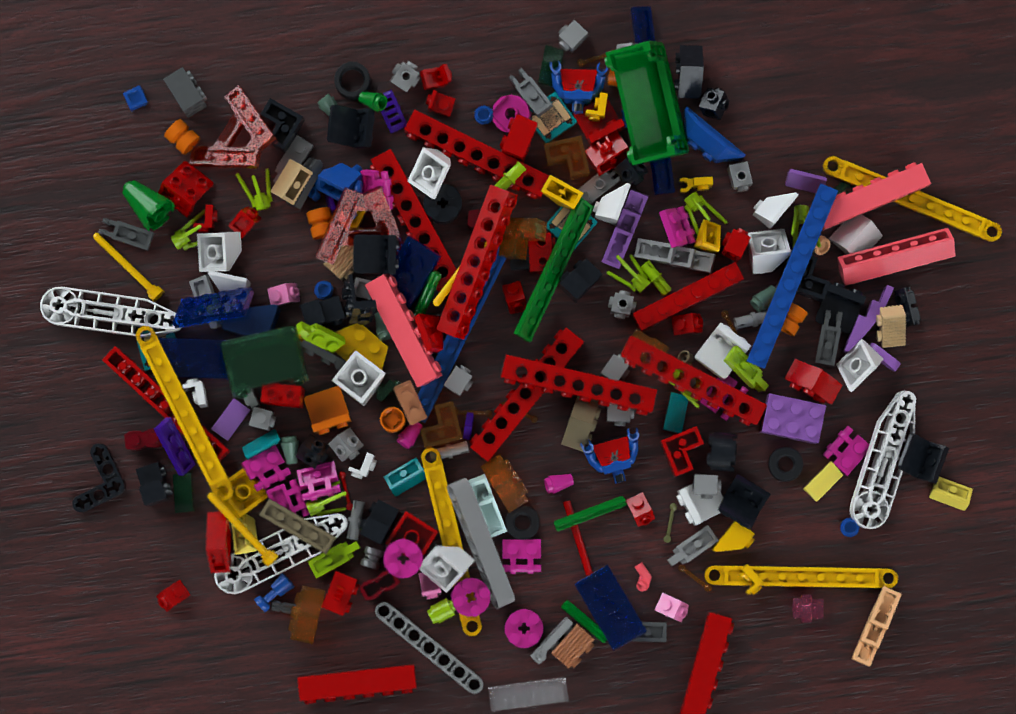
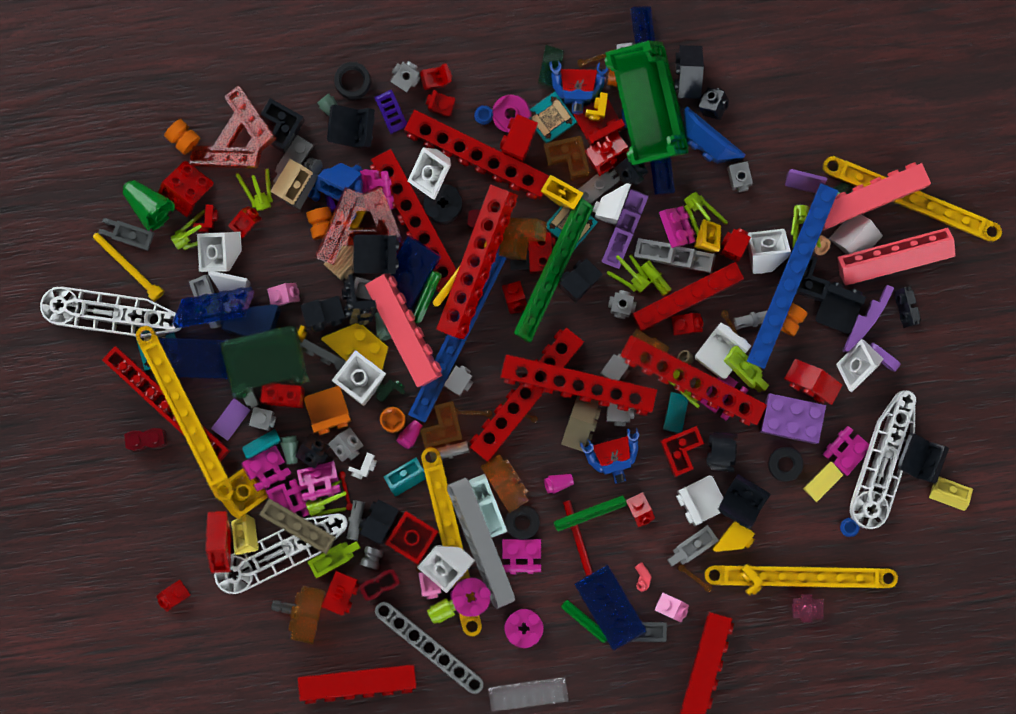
black beam [72,443,126,513] -> none
blue tile [123,85,149,111] -> none
black brick [136,462,173,506] -> none
dark purple plate [154,417,196,476] -> none
dark grey brick [163,67,208,118] -> none
clear green slope [173,473,195,513] -> none
white bracket [183,379,209,408] -> none
yellow piece [208,493,278,567] -> none
blue piece [254,573,295,612] -> none
lime hinge [296,321,346,354] -> none
blue plate [314,281,334,300] -> none
green cone [359,92,387,111] -> none
dark pink plate [384,539,423,578] -> none
nougat brick [393,380,427,425] -> none
red wing [414,313,444,352] -> none
dark purple tile [463,412,474,440] -> none
lime axle [494,161,526,190] -> none
dark grey hinge [508,68,553,118] -> none
light grey hinge [530,617,573,664] -> none
nougat brick [551,624,594,669] -> none
light grey brick [558,20,588,52] -> none
olive hinge [663,503,677,543] -> none
yellow plate [679,177,713,193] -> none
light grey brick [693,475,721,499] -> none
sand green cone [750,285,776,312] -> none
white slope [753,192,799,229] -> none
dark grey hinge [815,310,843,366] -> none
light nougat slope [851,586,902,667] -> none
tan brick [876,305,906,348] -> none

